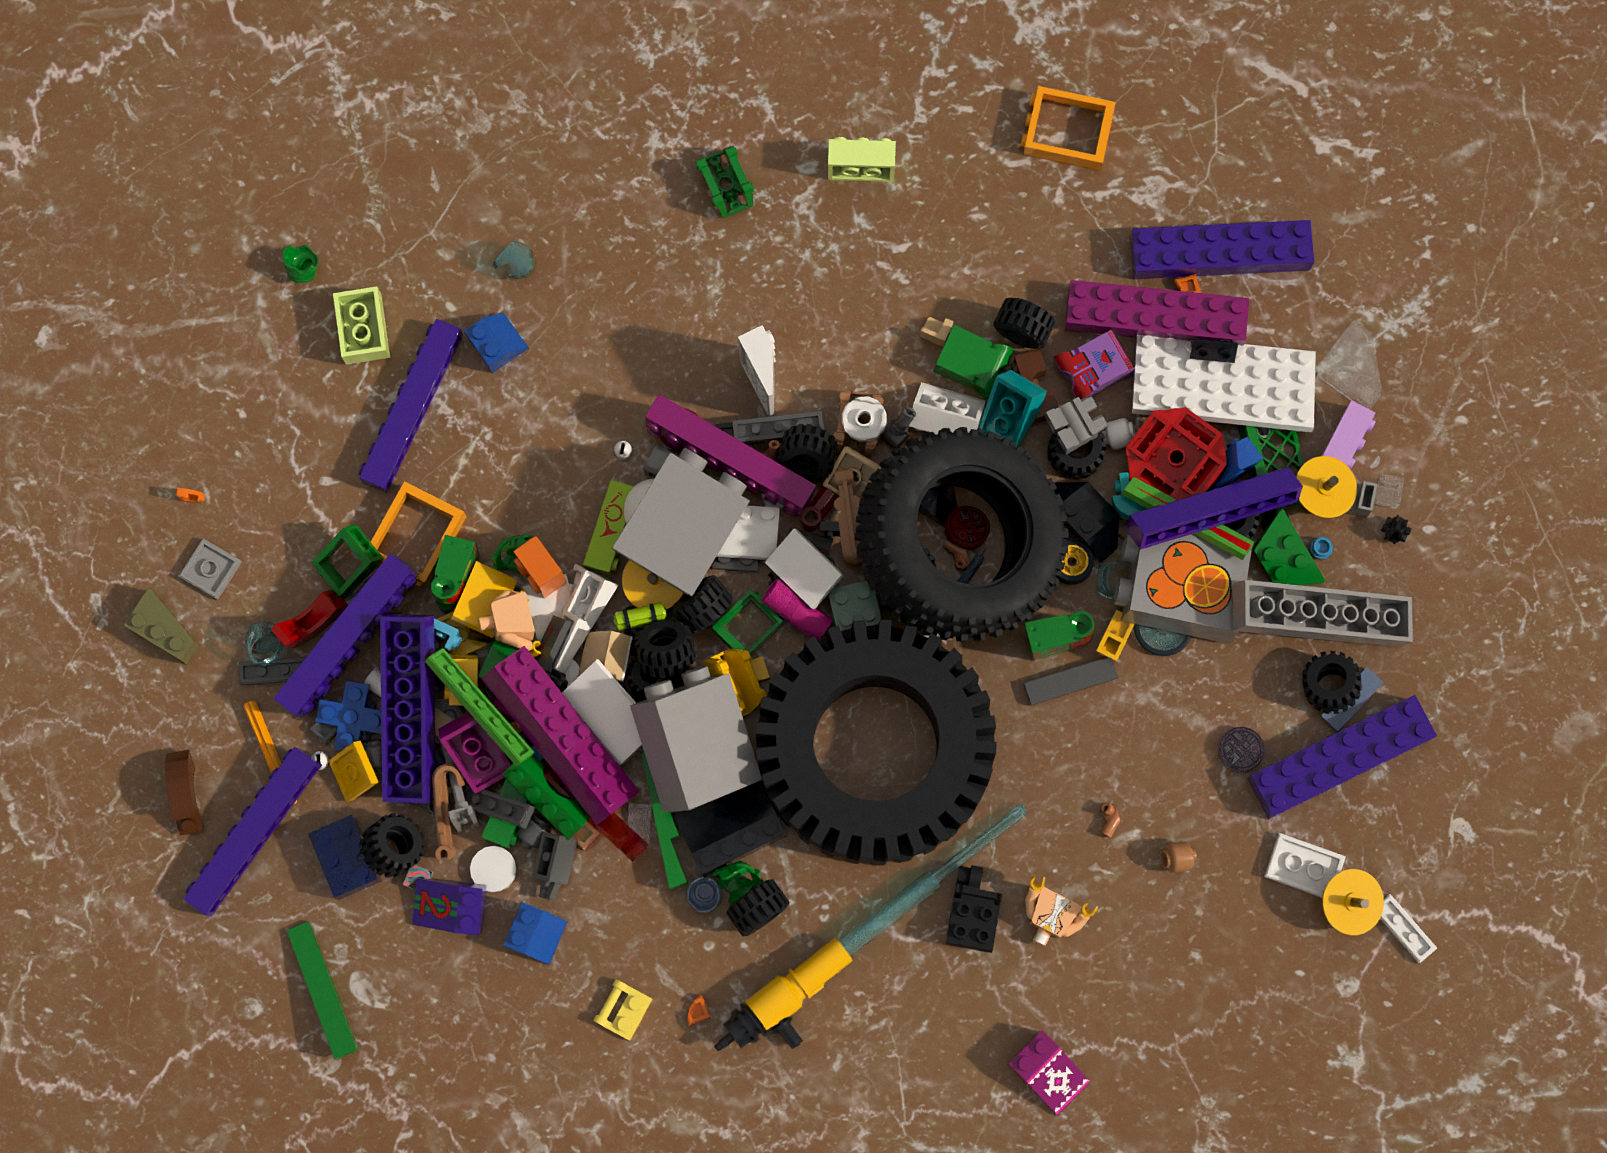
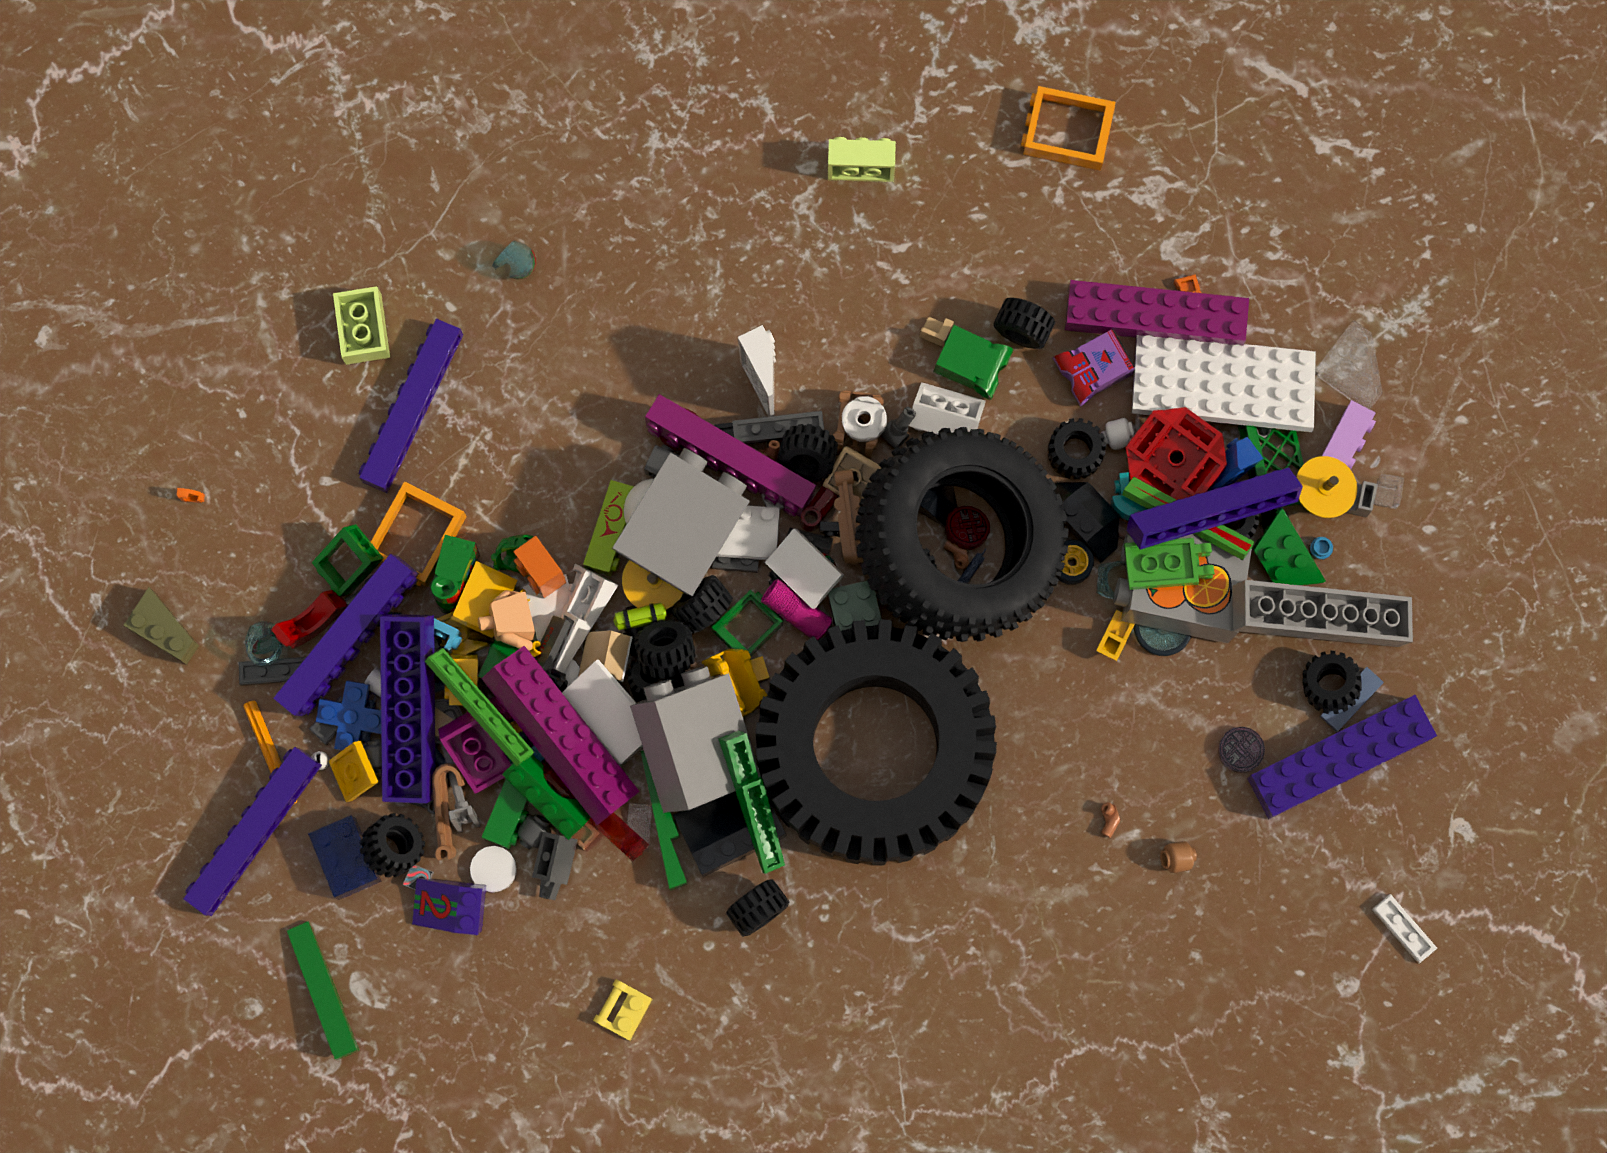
reddish brown arch [165,749,204,836] -> none
light grey tile [178,538,242,600] -> none
green hair [282,245,319,283] -> none
dark grey tile [462,783,535,829] -> none
blue slope [464,313,529,373] -> none
blue slope [504,902,567,965] -> none
white hinge [614,441,632,460] -> none
sand blue hair [687,876,722,913] -> none
orange tile [687,995,711,1026] -> none
green piece [695,146,754,218] -> none
green helmet [712,860,763,905] -> none
piece [714,804,1028,1051] -> none
black plate [946,865,1002,953] -> none
teal slope [978,370,1047,448] -> none
magenta slope [1007,1030,1090,1116] -> none
reddish brown arch [1011,349,1059,424] -> none
dark grey tile [1024,657,1118,706] -> none
green piece [1025,611,1094,661] -> none
light nougat torso [1025,874,1098,946] -> none
light grey hips [1045,396,1107,455] -> none
dark purple brick [1130,220,1314,280] -> none
black hinge [1190,337,1238,363] -> none
white tile [1264,833,1346,898] -> none
yellow piece [1322,869,1384,935] -> none
black gear [1381,515,1411,544] -> none
none -> green slope [718,731,785,874]
none -> bright green tile [1124,538,1215,590]

